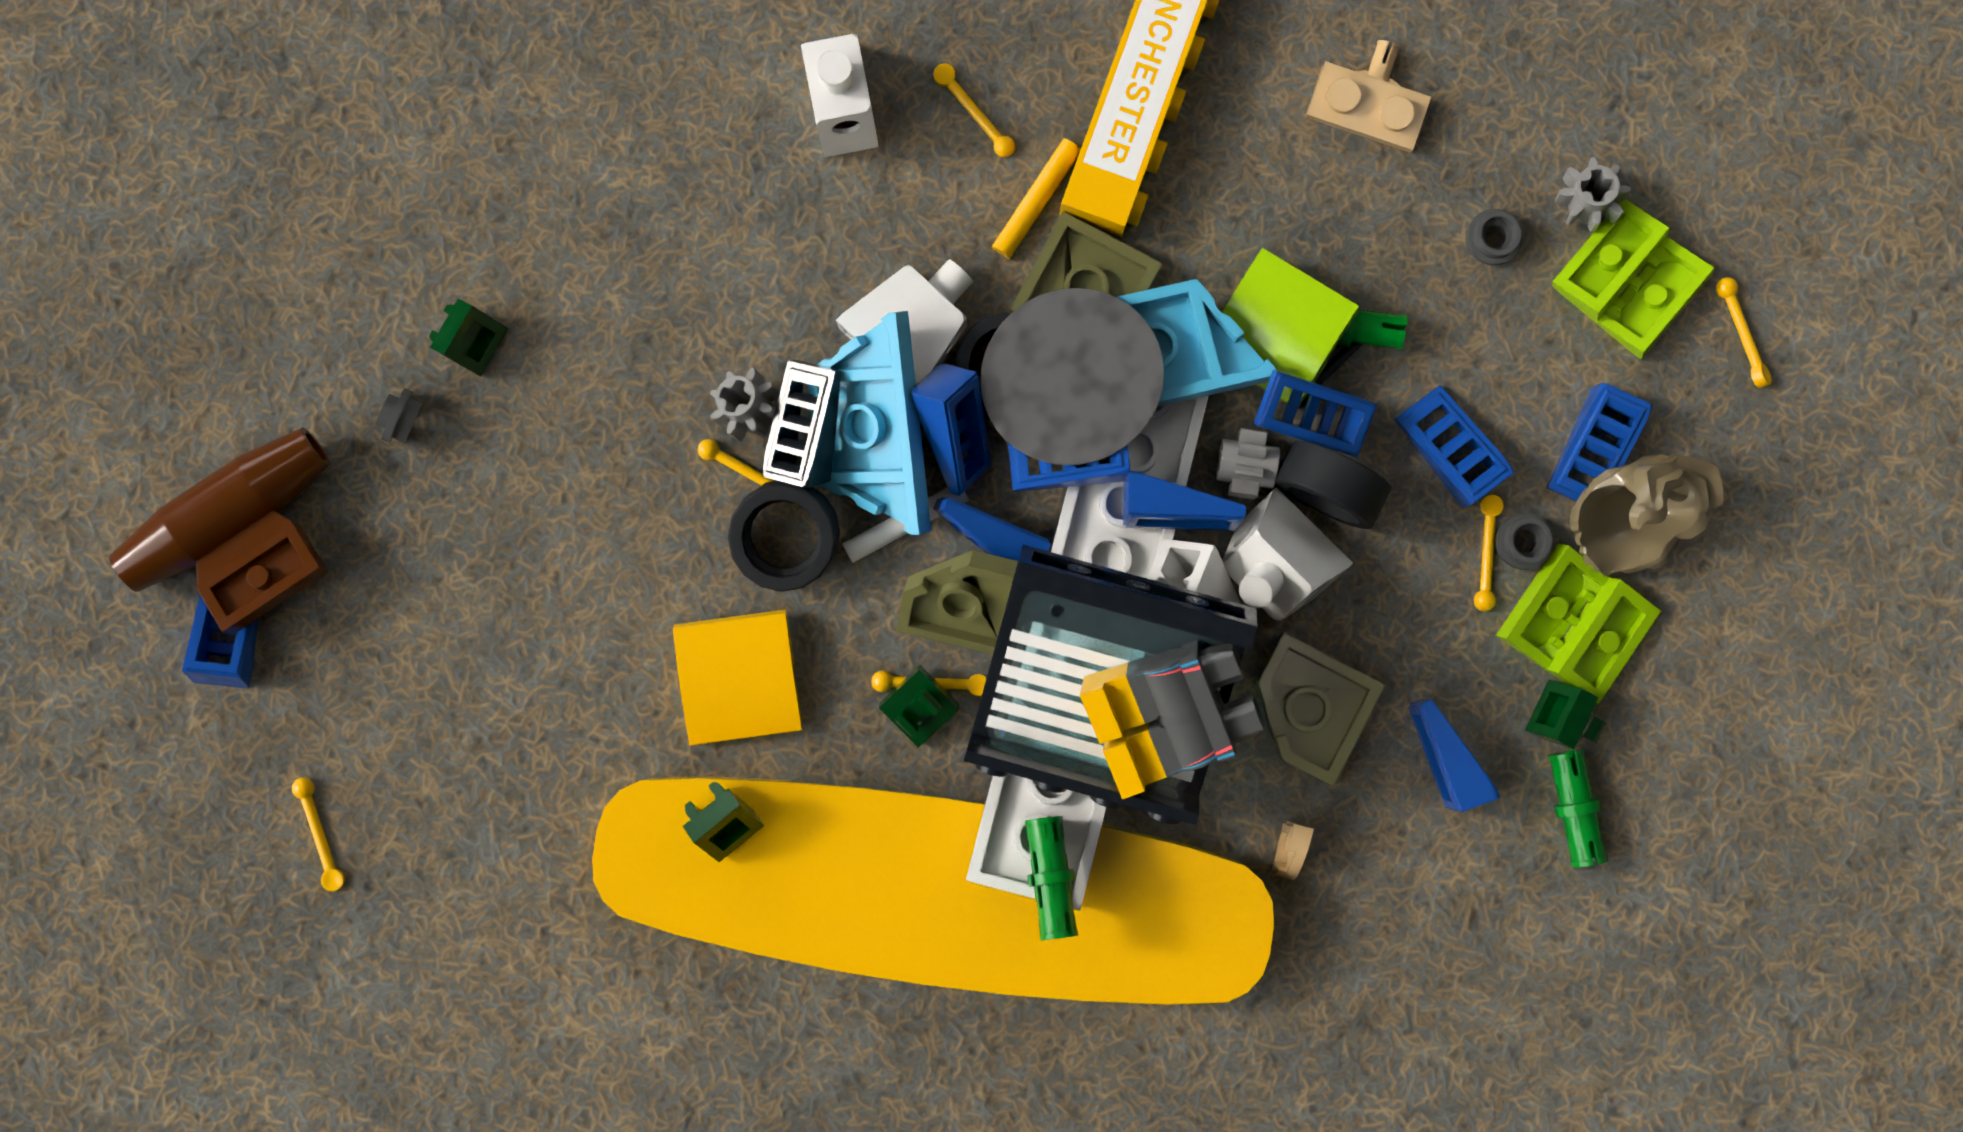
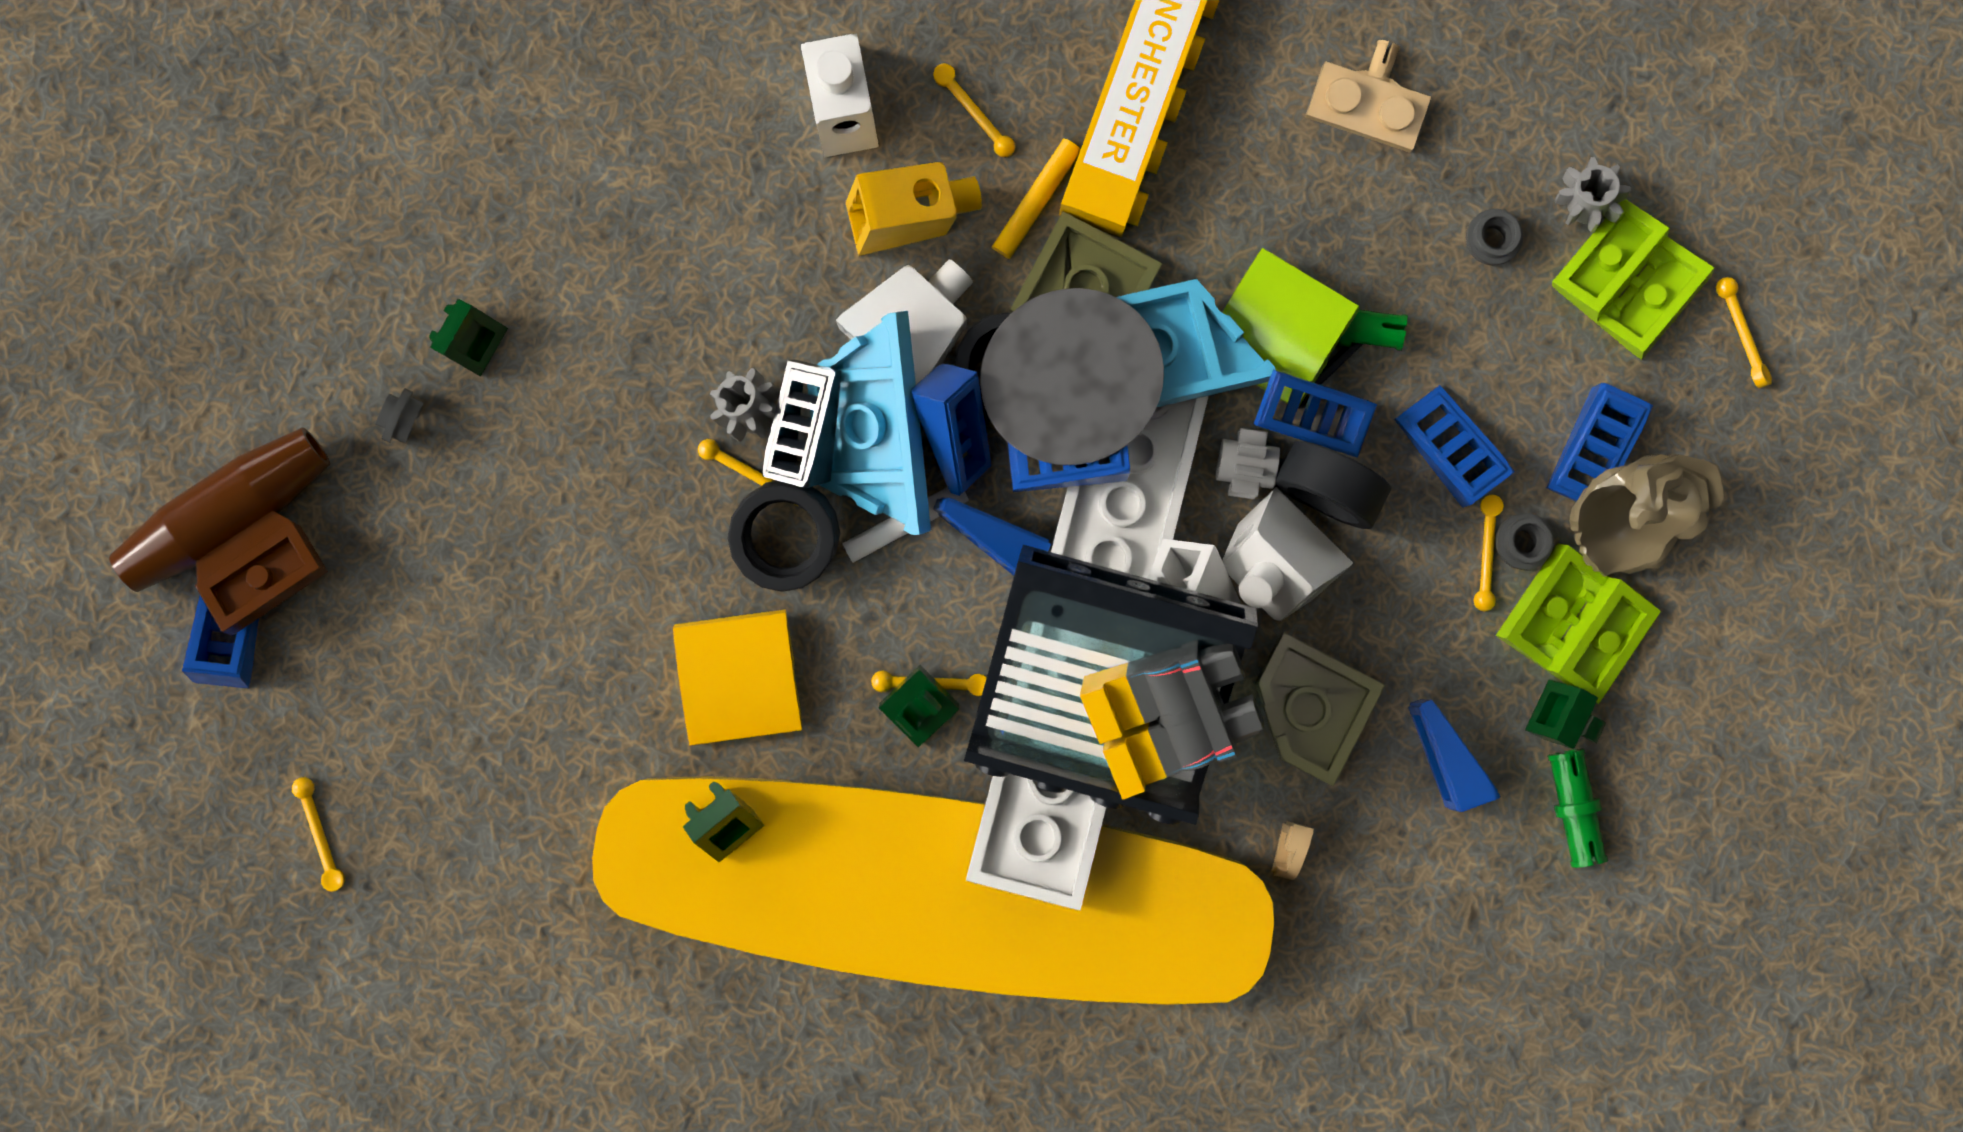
olive plate [896,550,1018,655] -> none
green pin [1025,816,1079,941] -> none
blue slope [1123,471,1246,531] -> none
none -> yellow torso [846,162,982,256]

